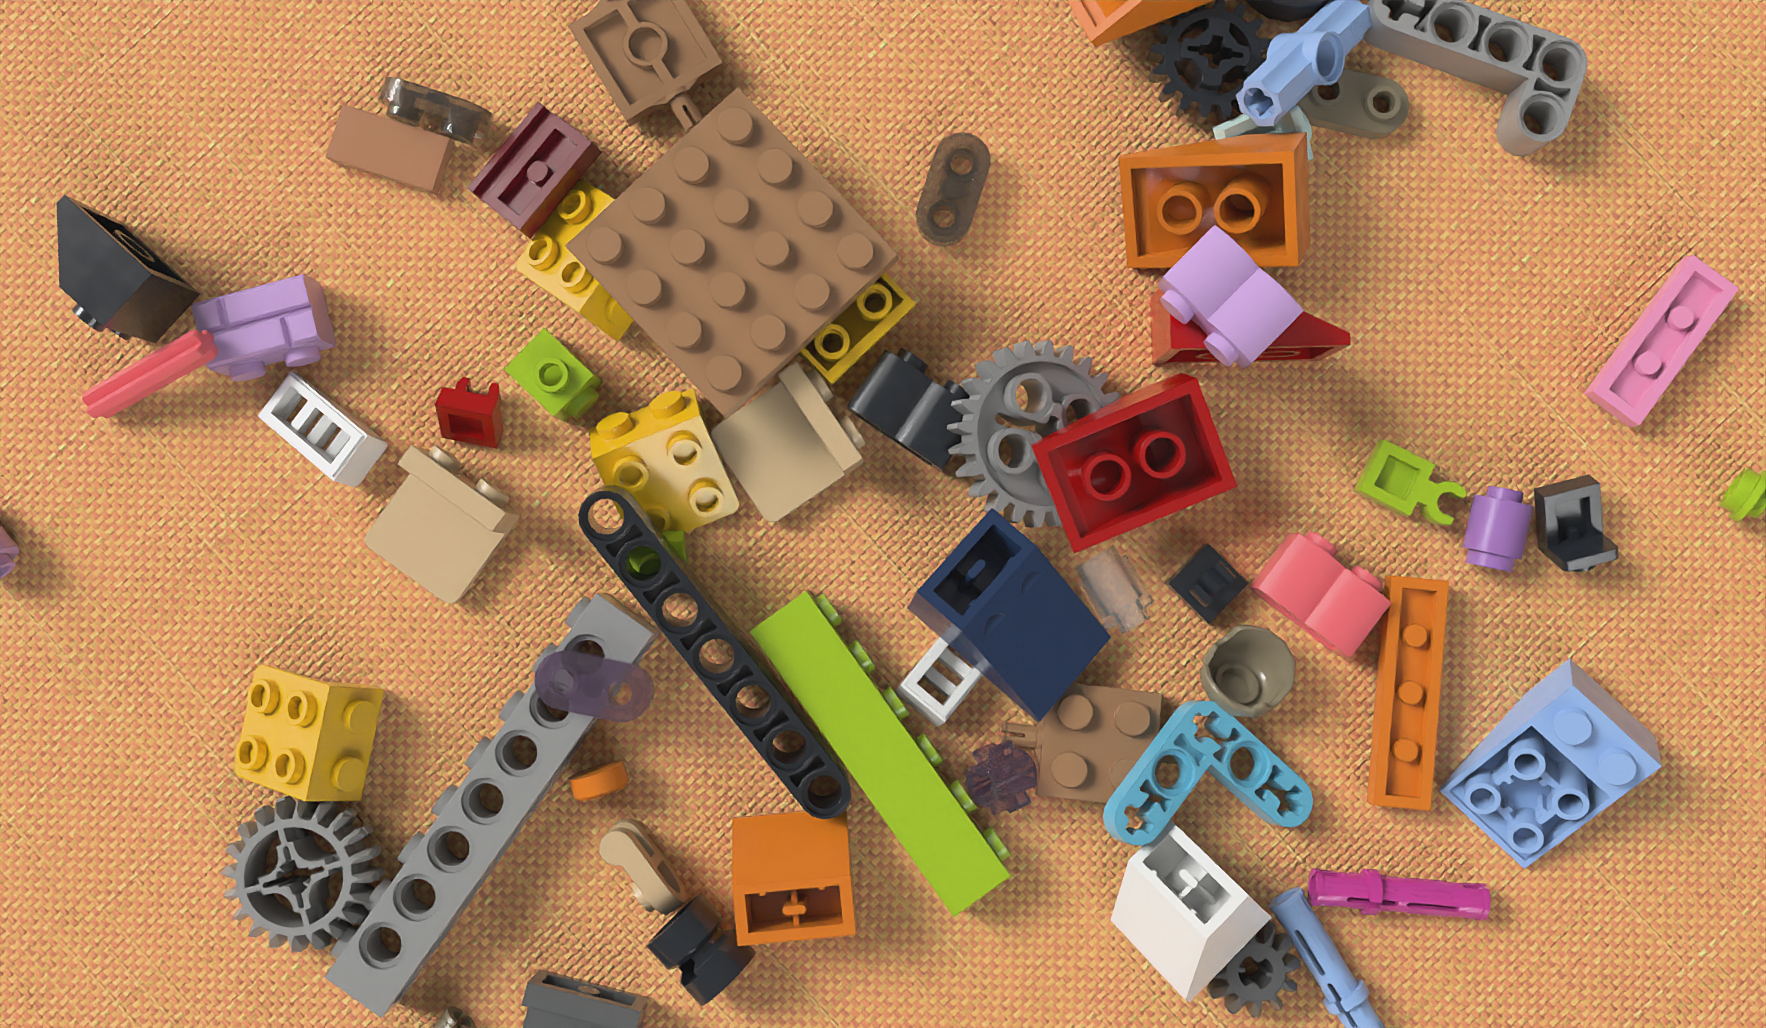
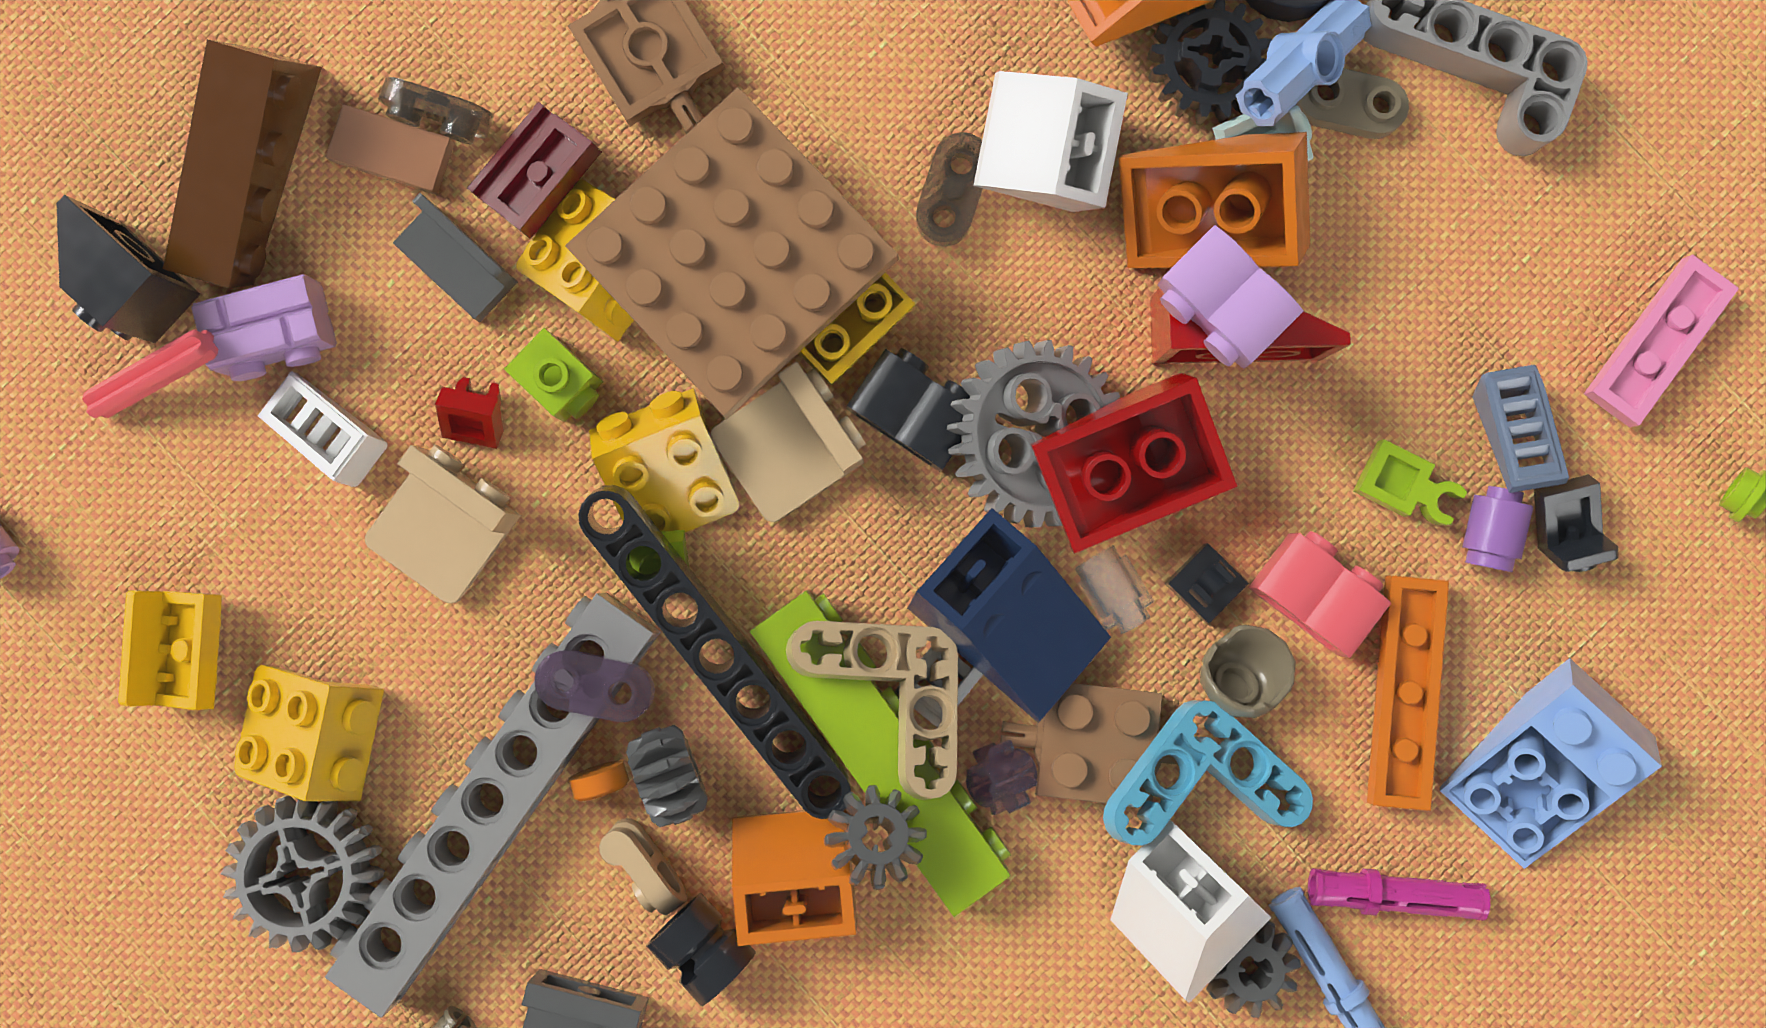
none -> yellow bracket [118,590,222,710]
none -> reddish brown wedge [163,39,322,288]
none -> dark grey panel [393,193,518,323]
none -> dark grey gear [626,725,708,827]
none -> tan beam [786,621,958,800]
none -> dark grey gear [824,785,927,890]
none -> white slope [973,71,1128,212]
none -> sand blue slope [1472,365,1569,493]

